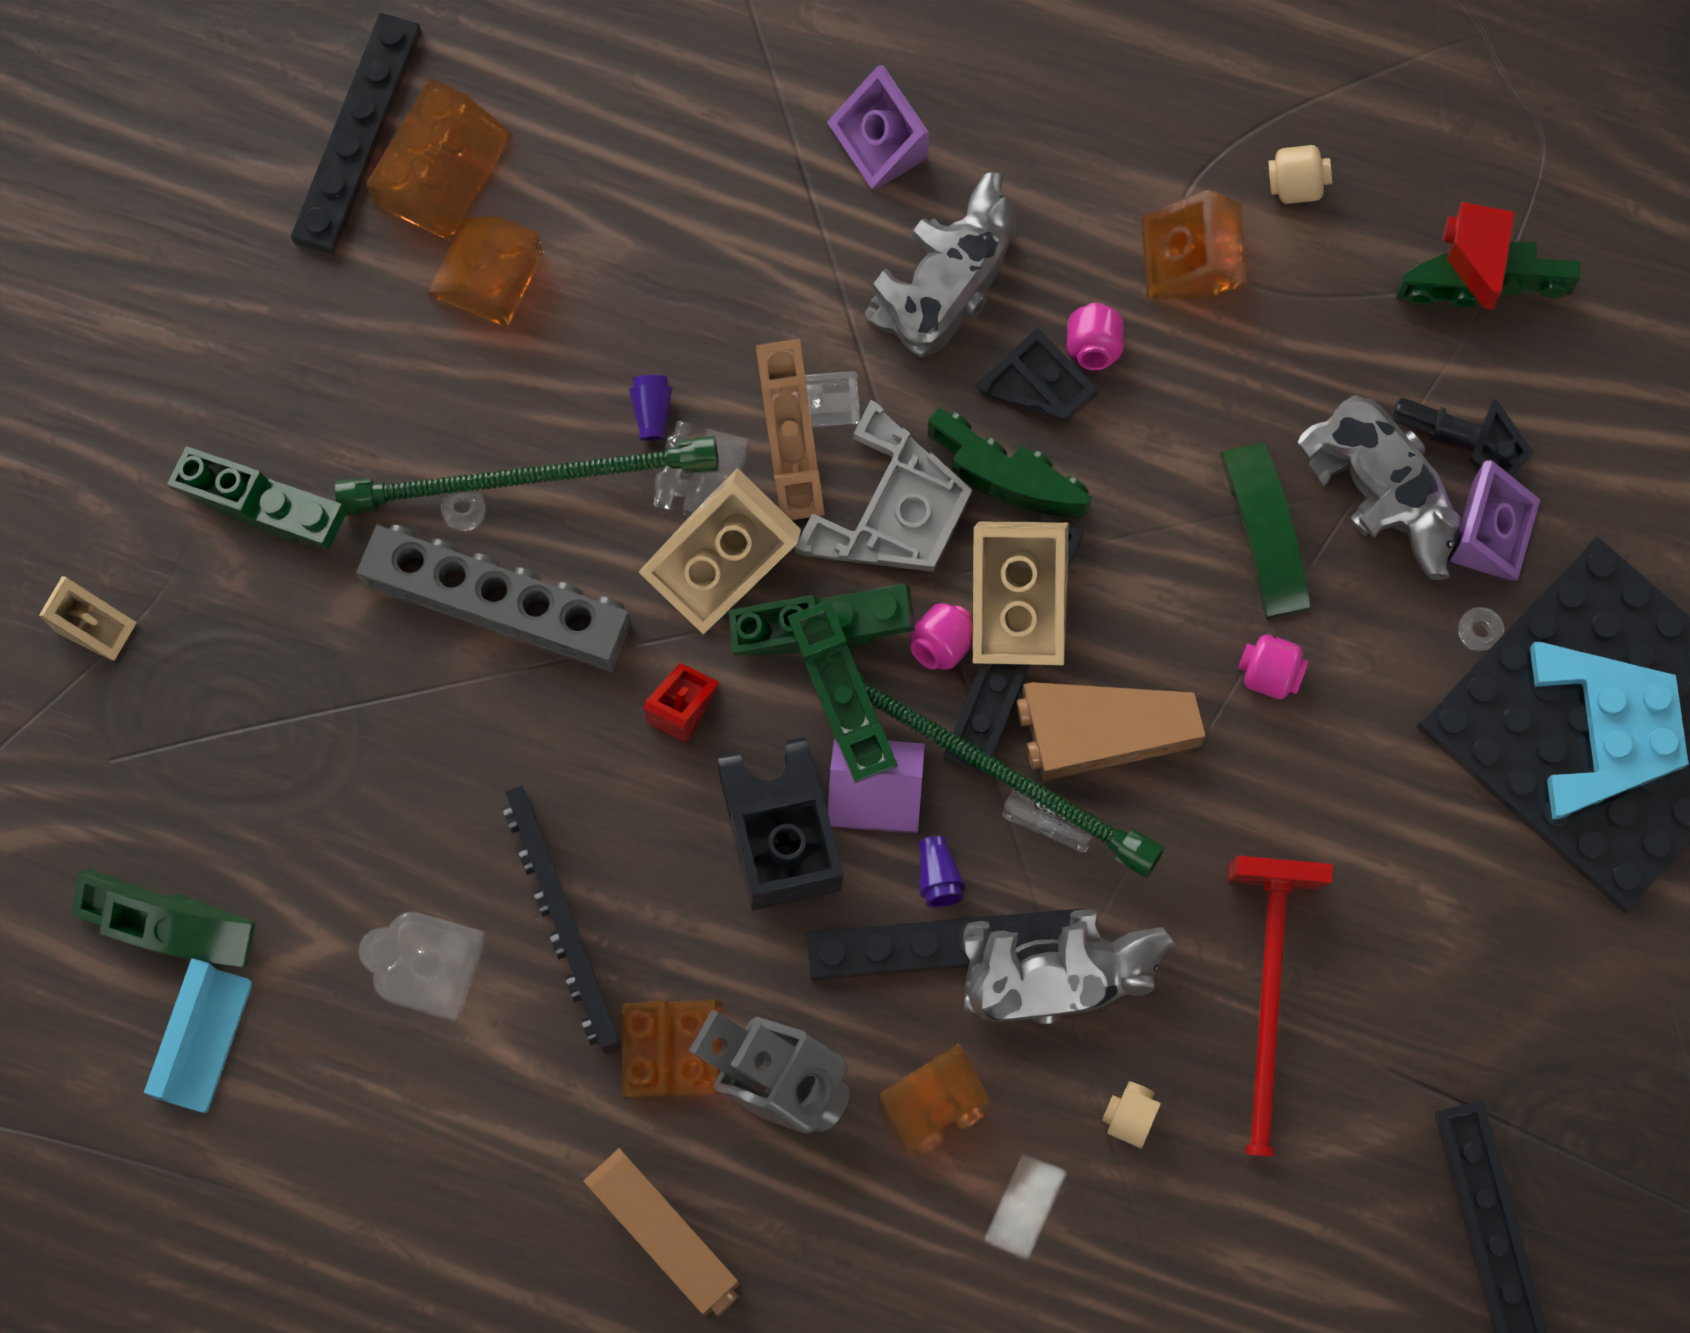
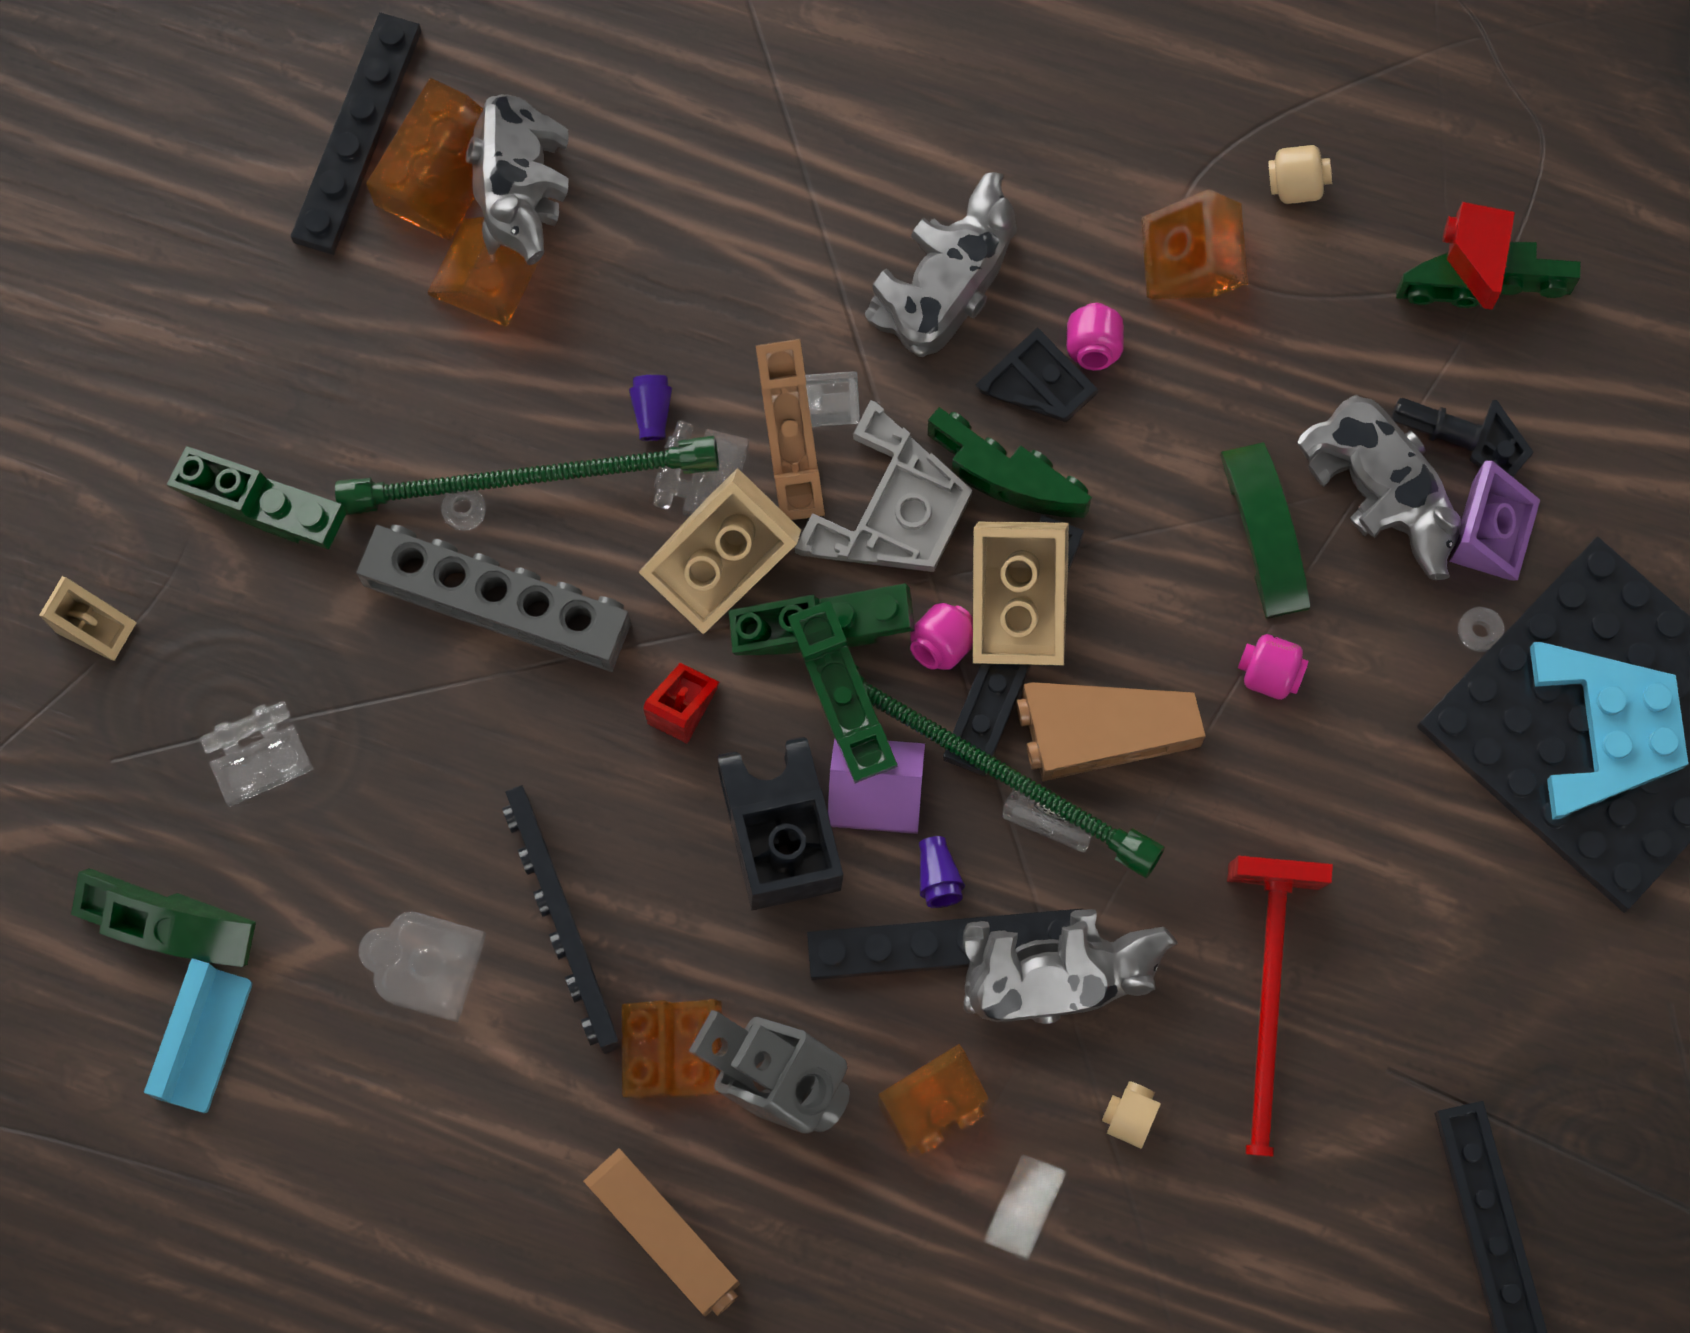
medium lavender slope [827,65,929,189] -> none
none -> clear plate [200,701,314,807]
none -> flat silver animal [466,94,569,265]

